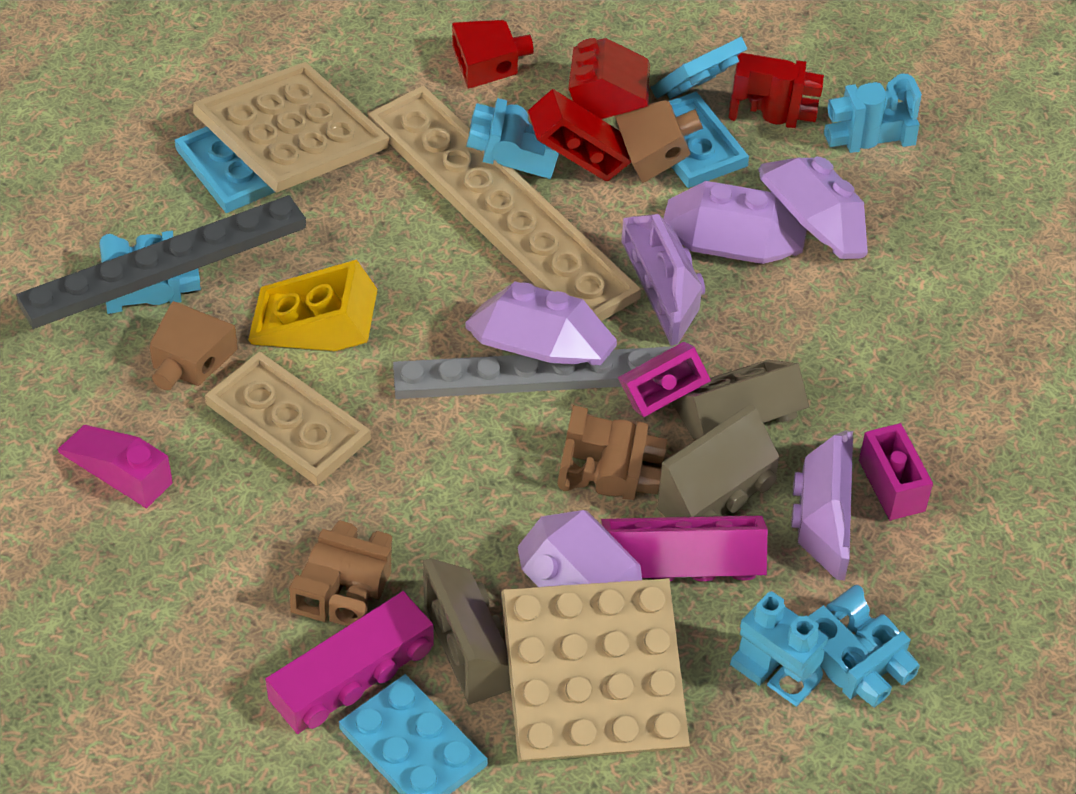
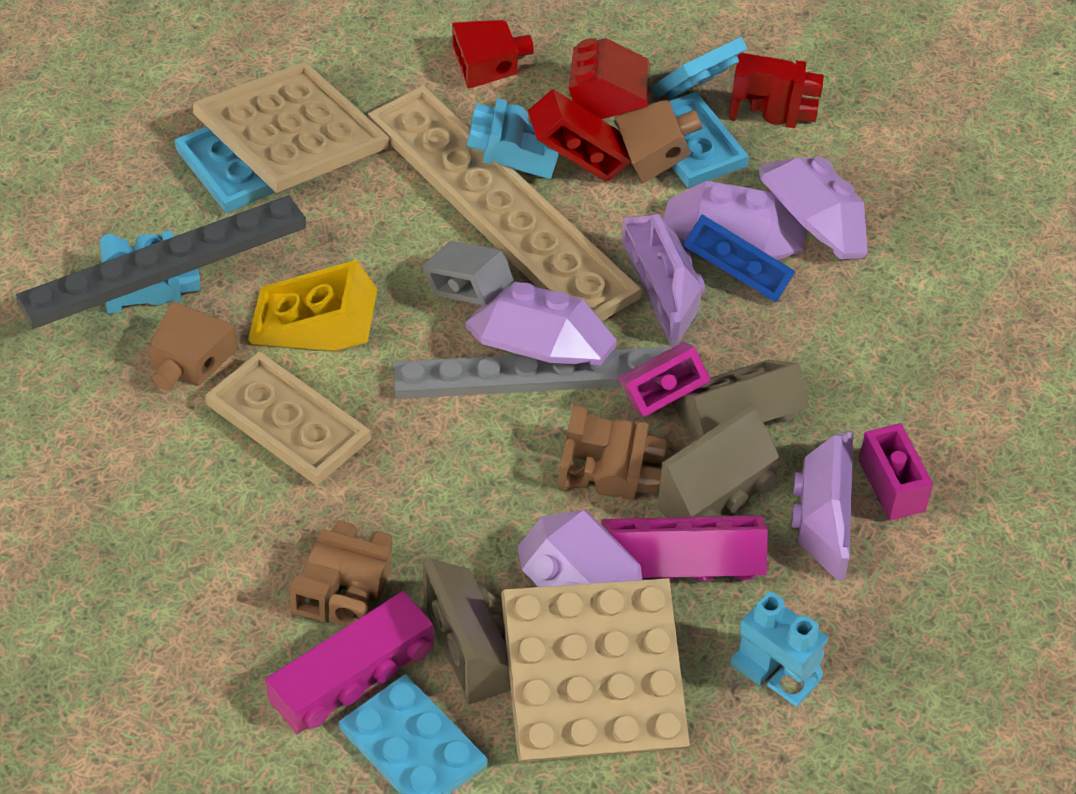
dark pink slope [58,424,173,509] -> none
medium azure hips [808,585,920,708] -> none
medium azure hips [824,73,922,153] -> none
none -> light grey brick [422,241,514,306]
none -> blue plate [683,214,796,303]

